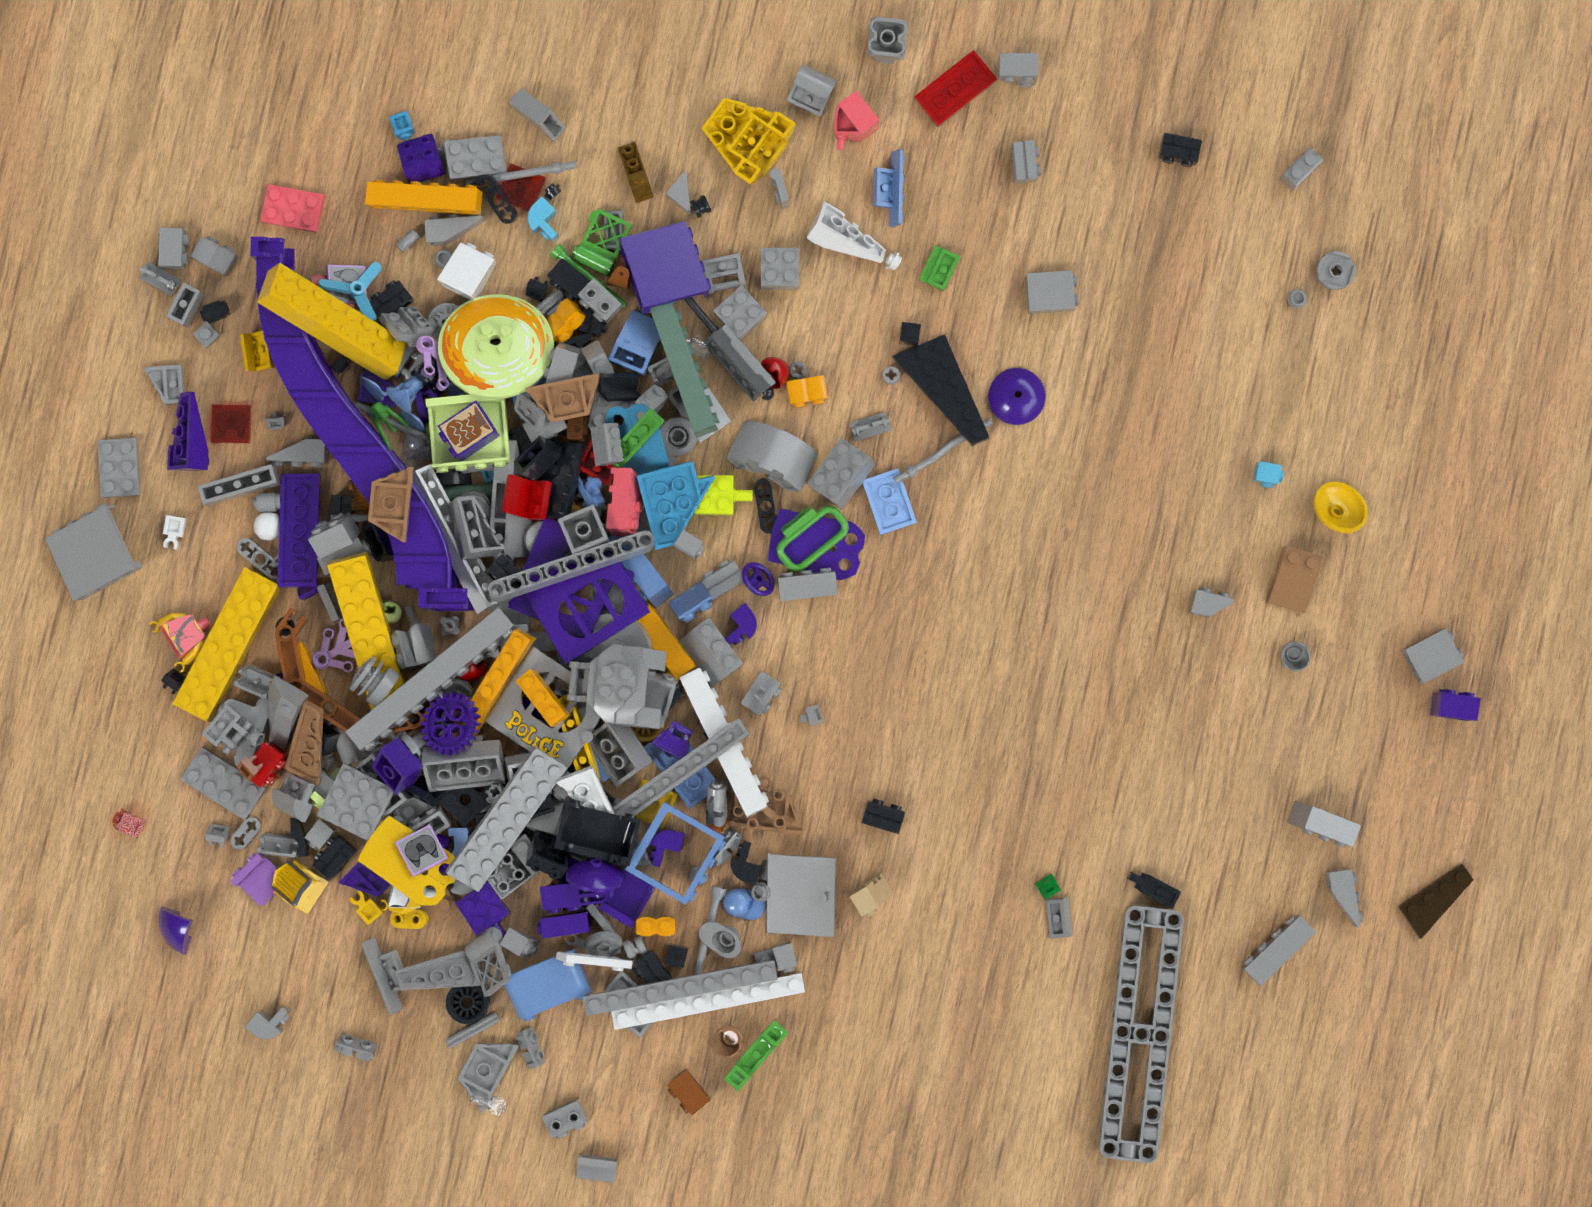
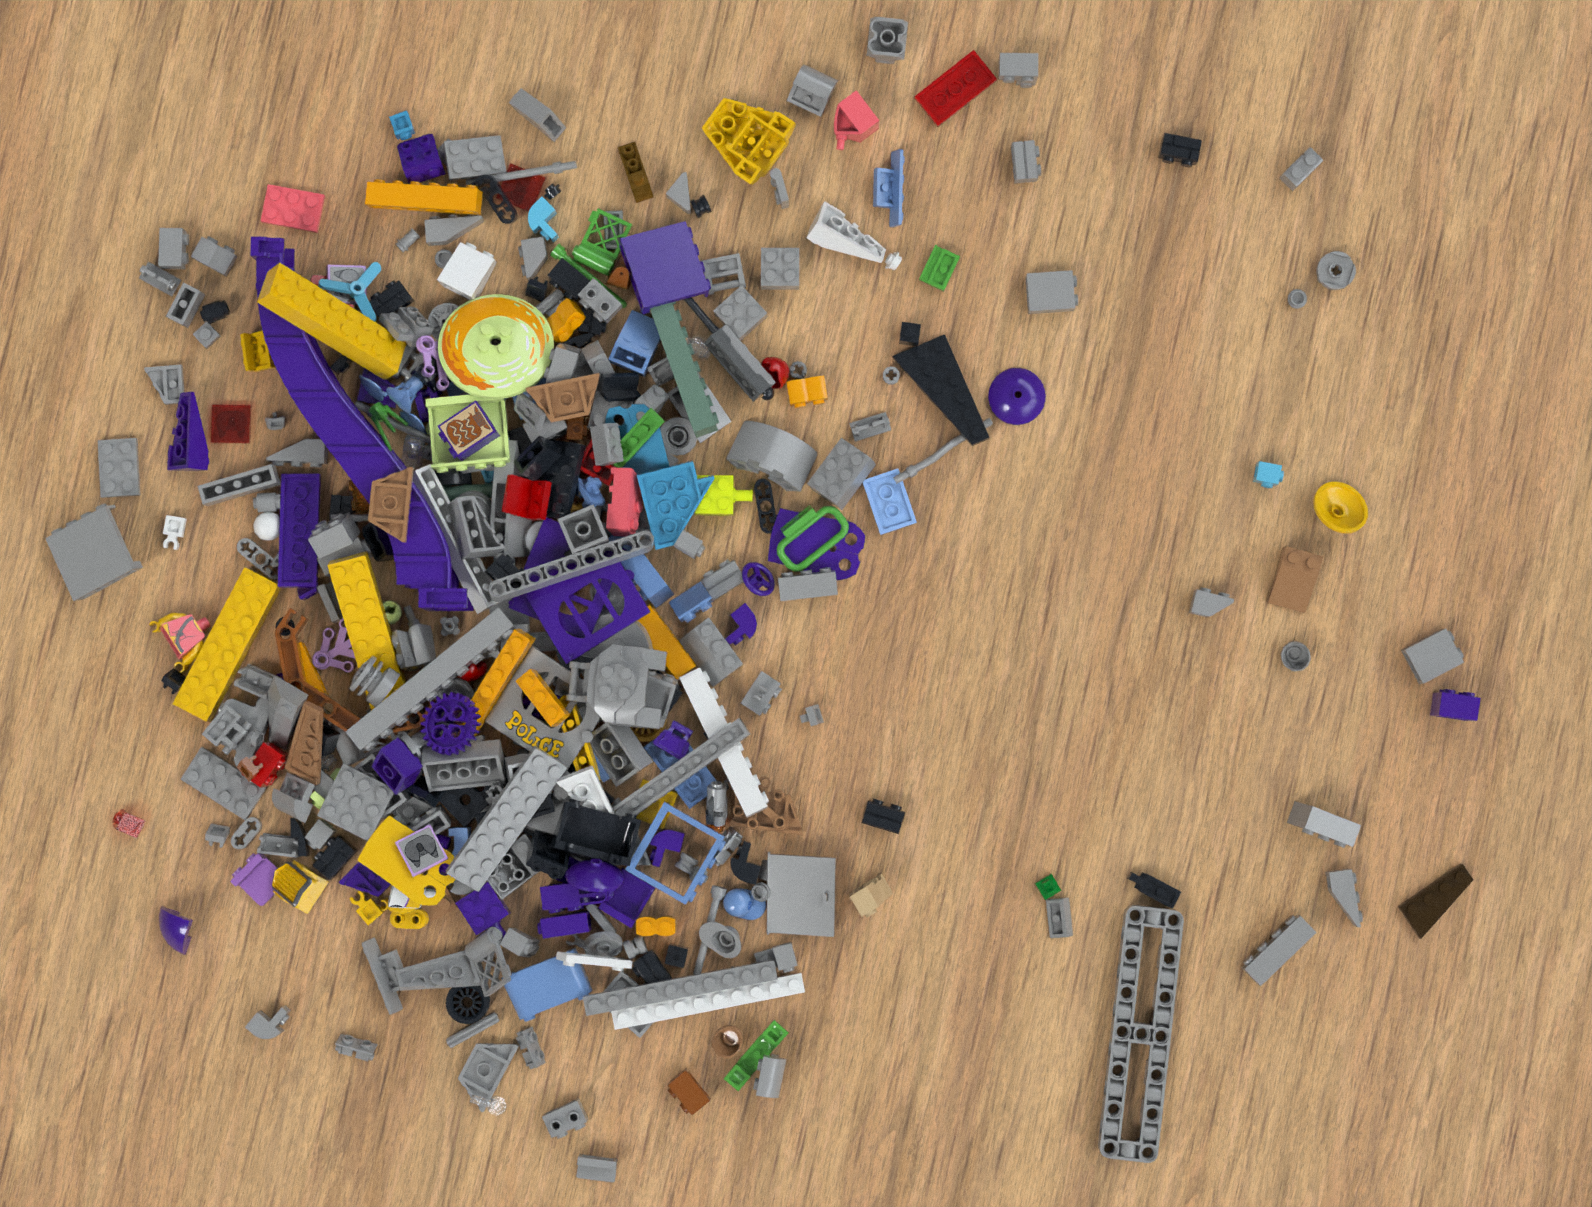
none -> light grey slope [518,237,548,281]
none -> light grey wheel [675,852,699,875]
none -> light grey brick [753,1054,787,1098]

